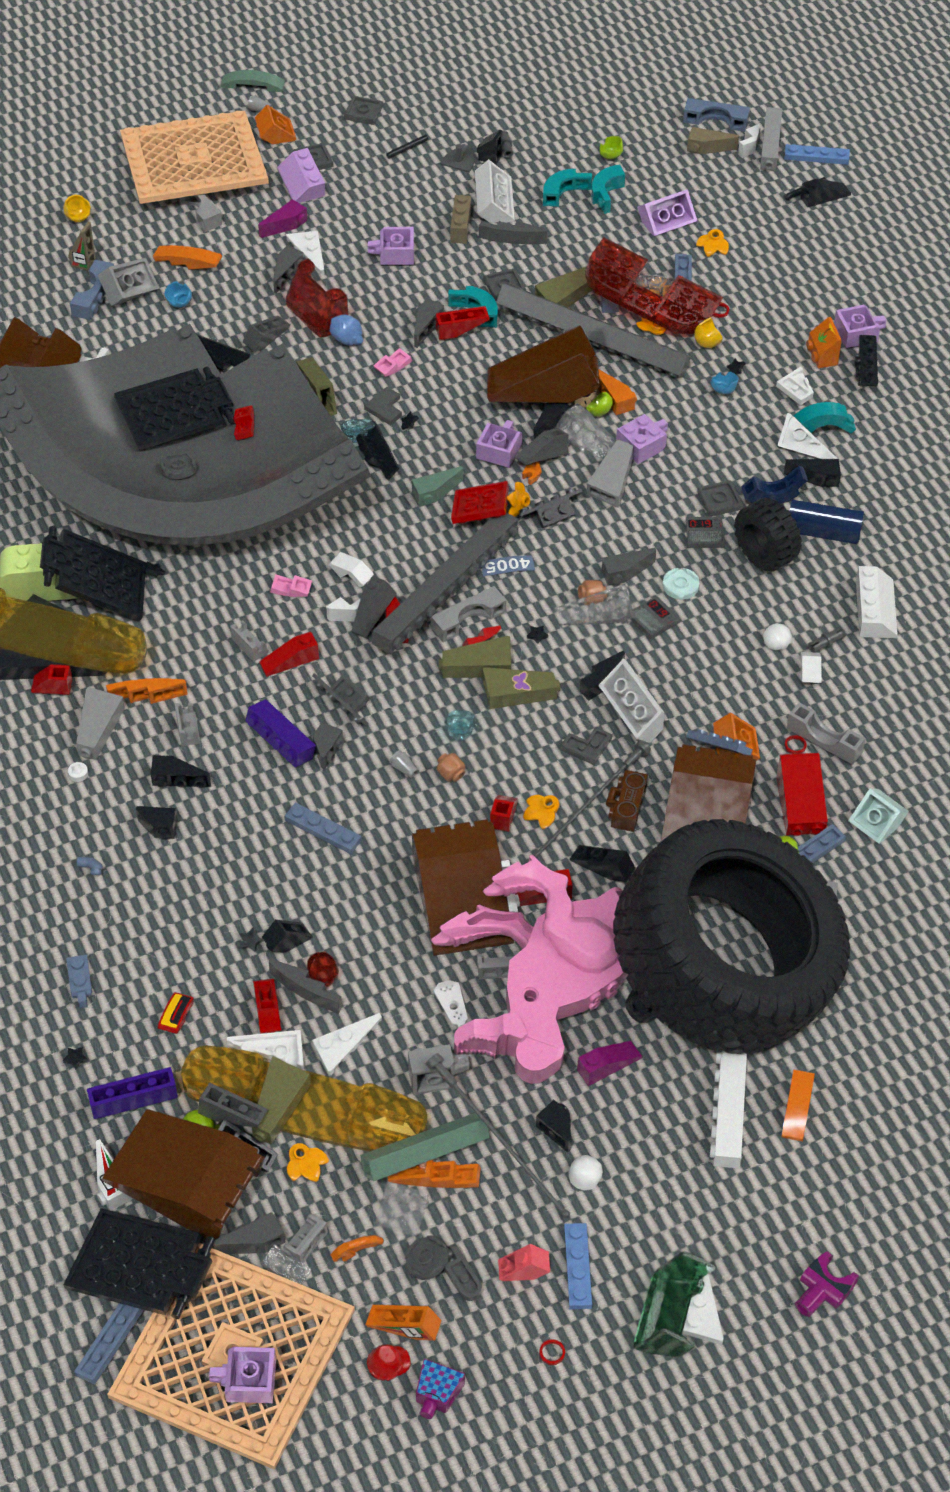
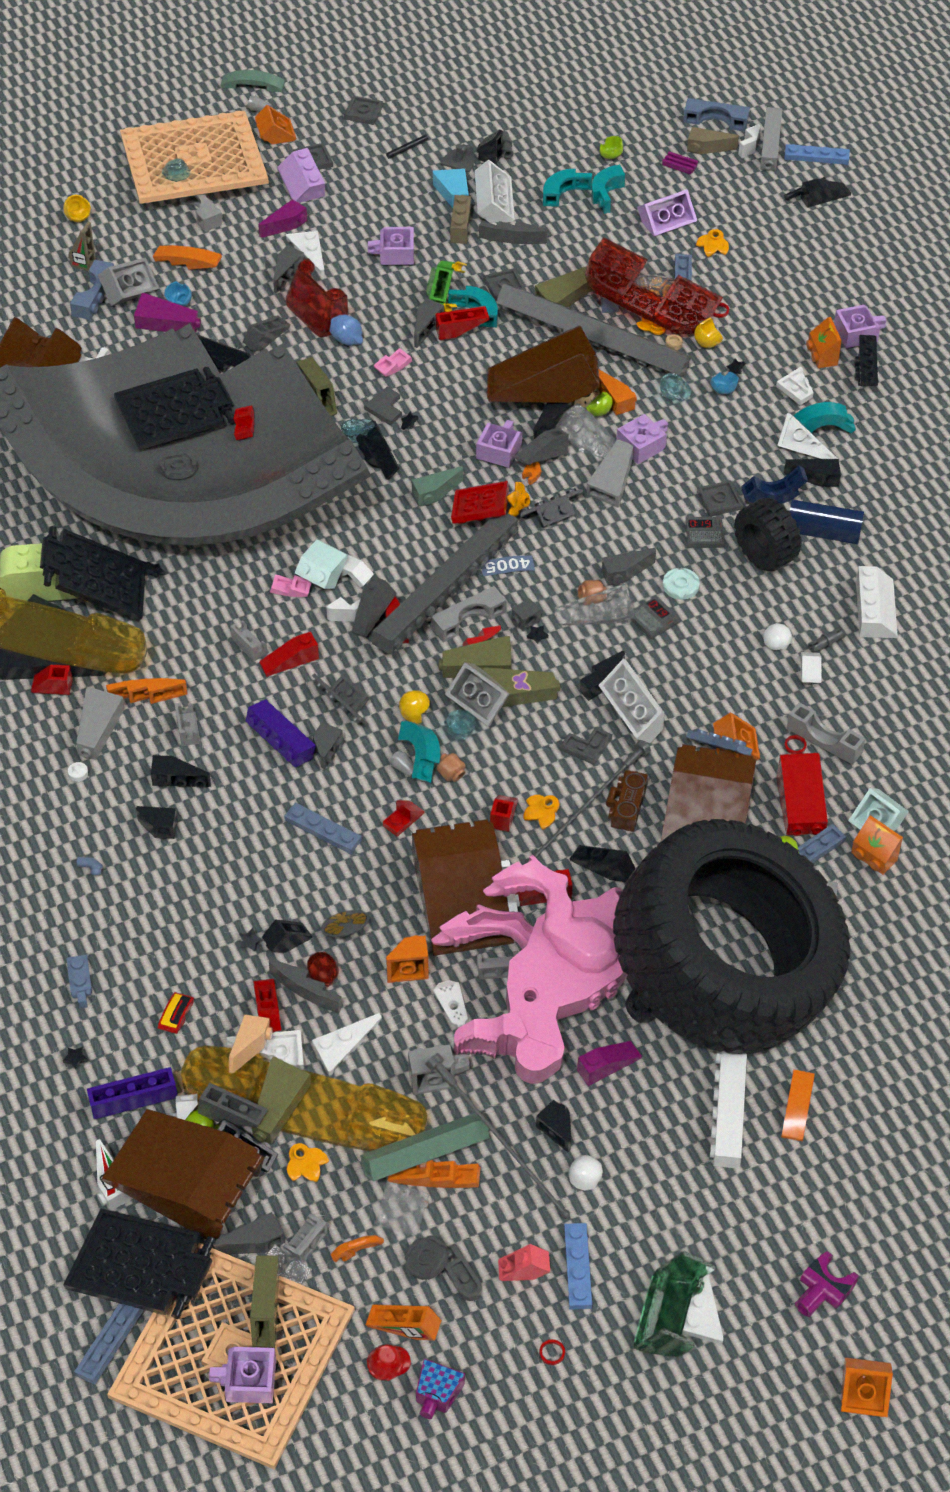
none -> magenta slope [134,293,201,333]
none -> clear light blue hat [162,159,190,181]
none -> white slope [166,1094,198,1120]
none -> light nougat slope [229,1015,272,1073]
none -> olive slope [250,1255,280,1348]
none -> light aqua slope [295,539,348,589]
none -> shield [321,910,369,938]
none -> red slope [383,800,424,837]
none -> orange slope [386,935,429,983]
none -> teal arch [398,721,440,783]
none -> yellow hair [399,690,430,724]
none -> bright green torso [426,261,467,312]
none -> medium azure slope [433,169,469,208]
none -> light grey slope [445,662,510,726]
none -> dark grey brick [511,598,541,632]
none -> clear light blue hat [660,373,691,401]
none -> magenta tile [662,151,698,174]
none -> tan tile [665,334,683,350]
none -> orange slope [841,1358,893,1417]
none -> orange slope [851,815,903,875]

